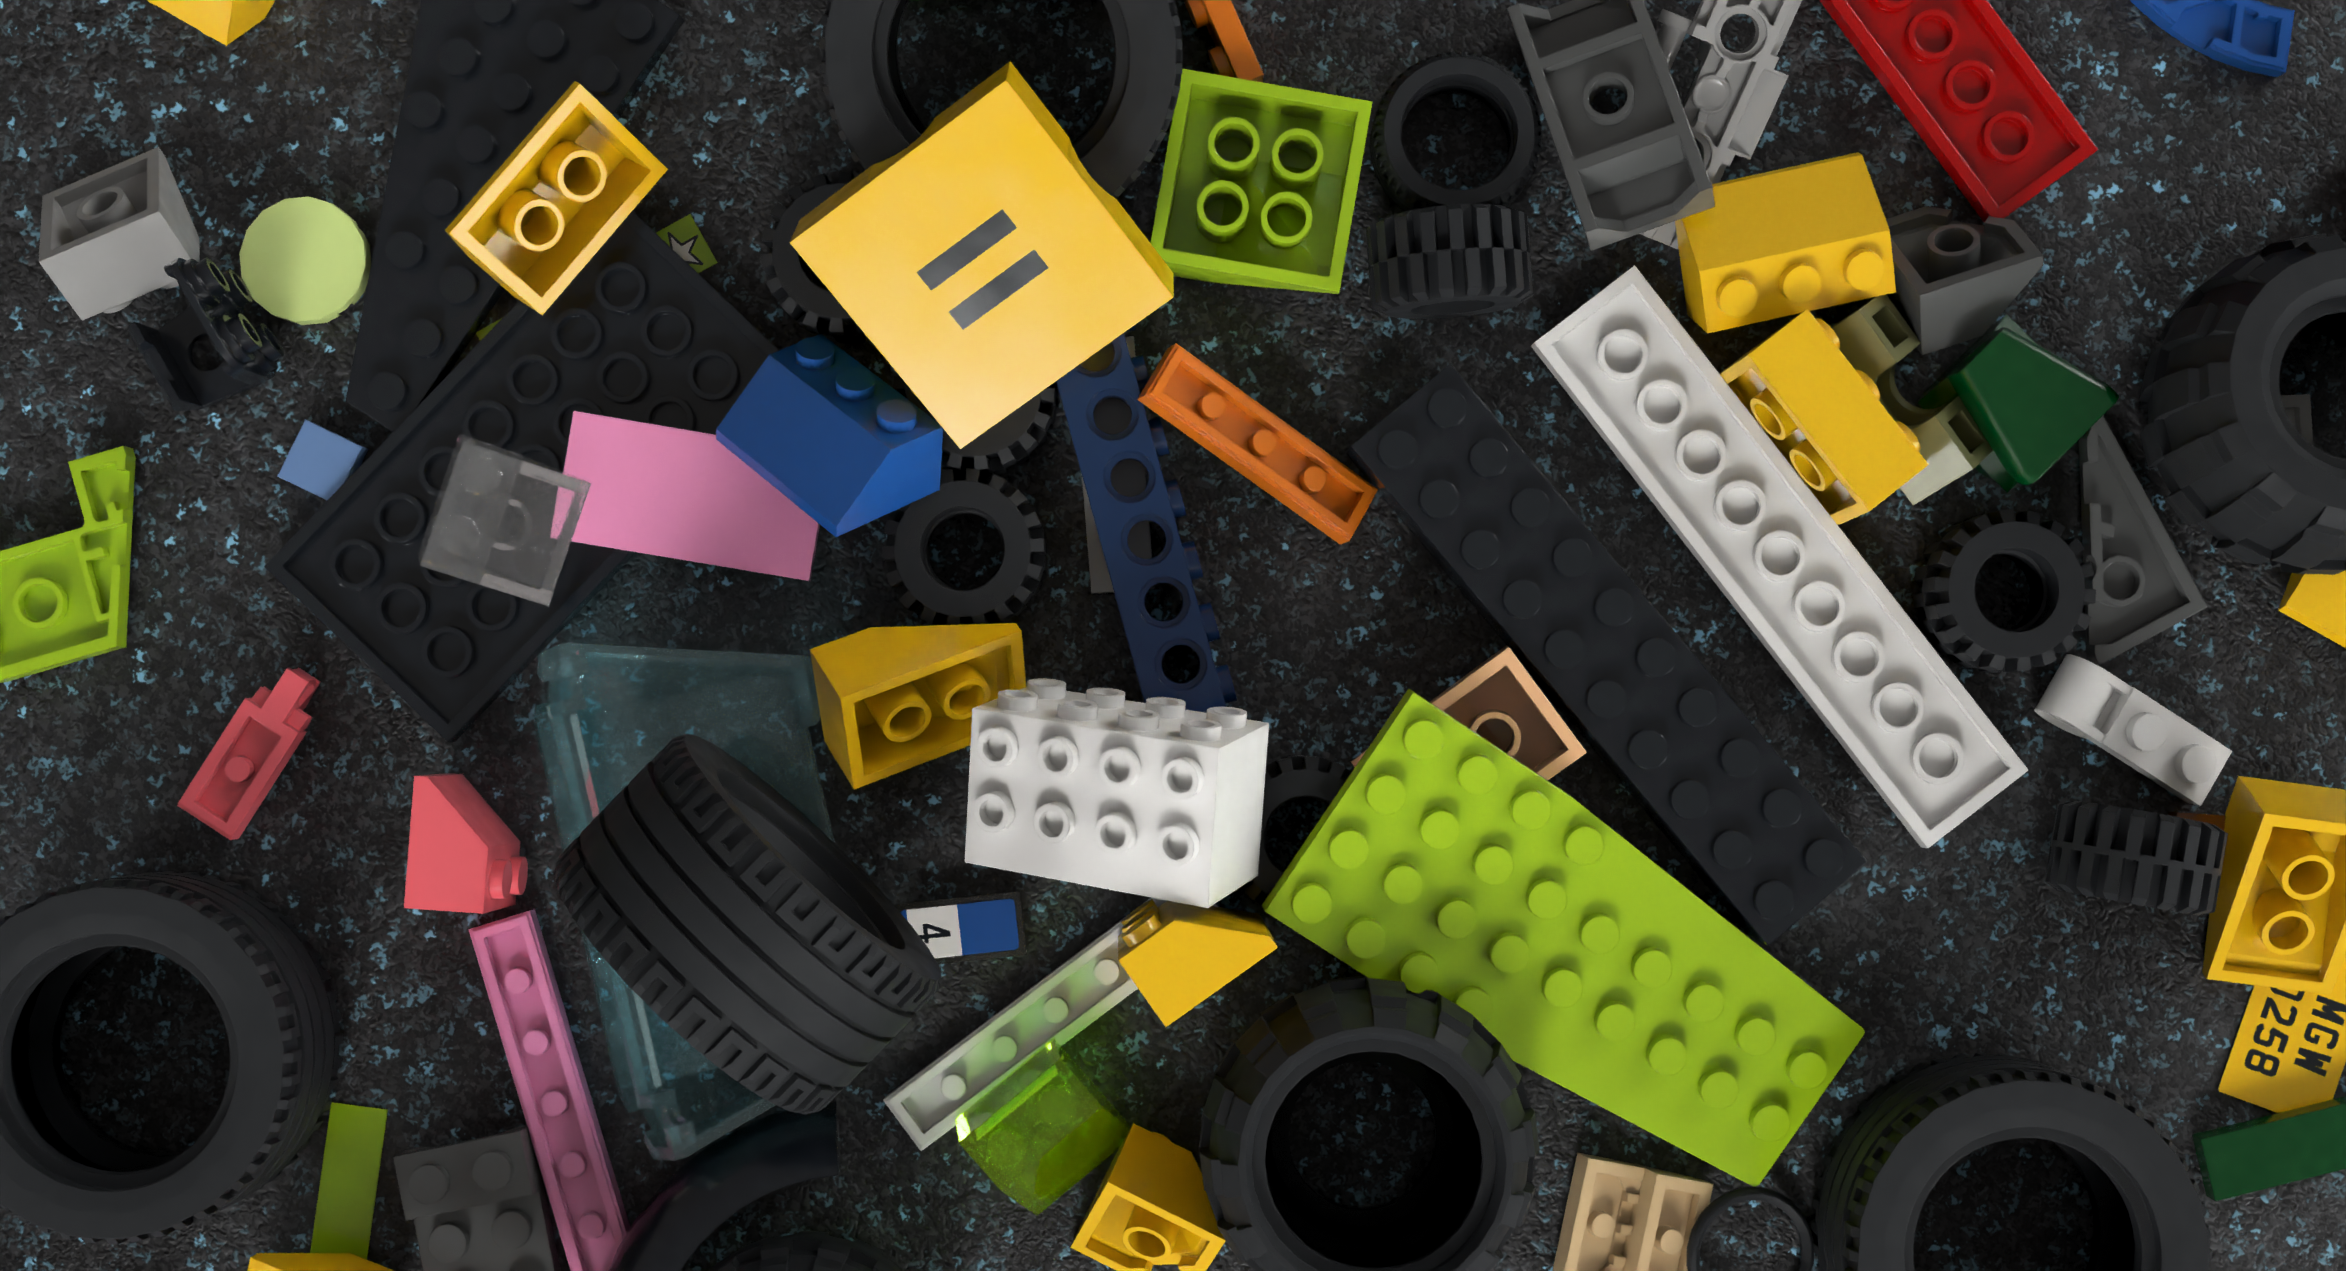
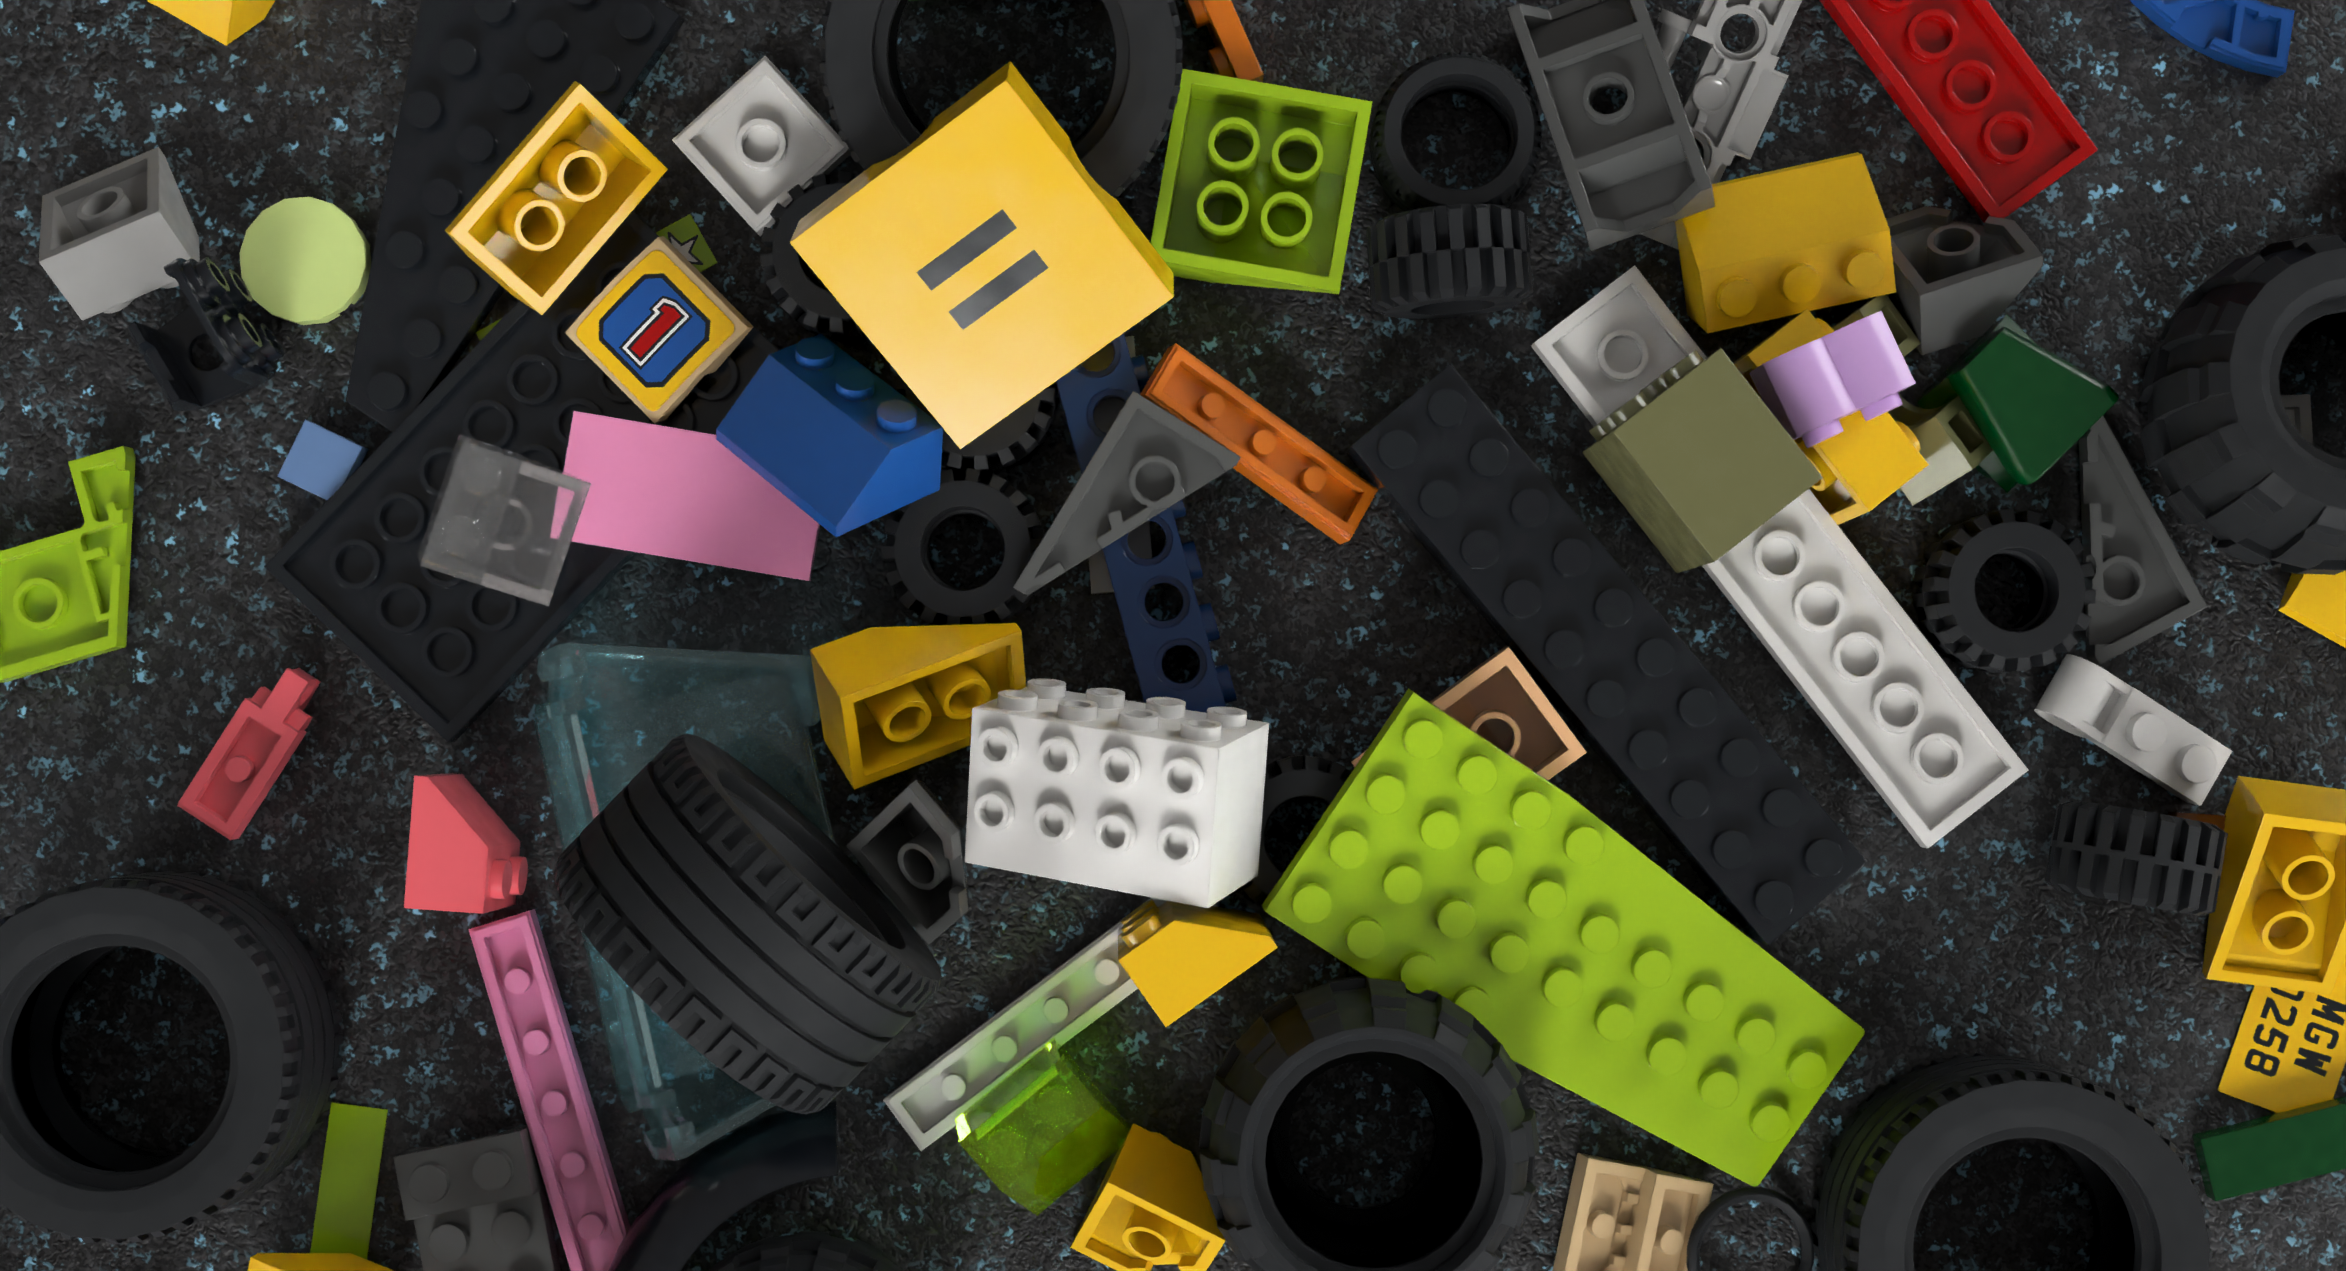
tile [894,890,1028,964] -> none
none -> slope [565,236,754,424]
none -> white tile [672,55,851,236]
none -> dark grey slope [846,780,968,945]
none -> dark grey wing [1013,391,1241,596]
none -> olive container [1582,348,1823,573]
none -> lavender brick [1750,311,1916,448]

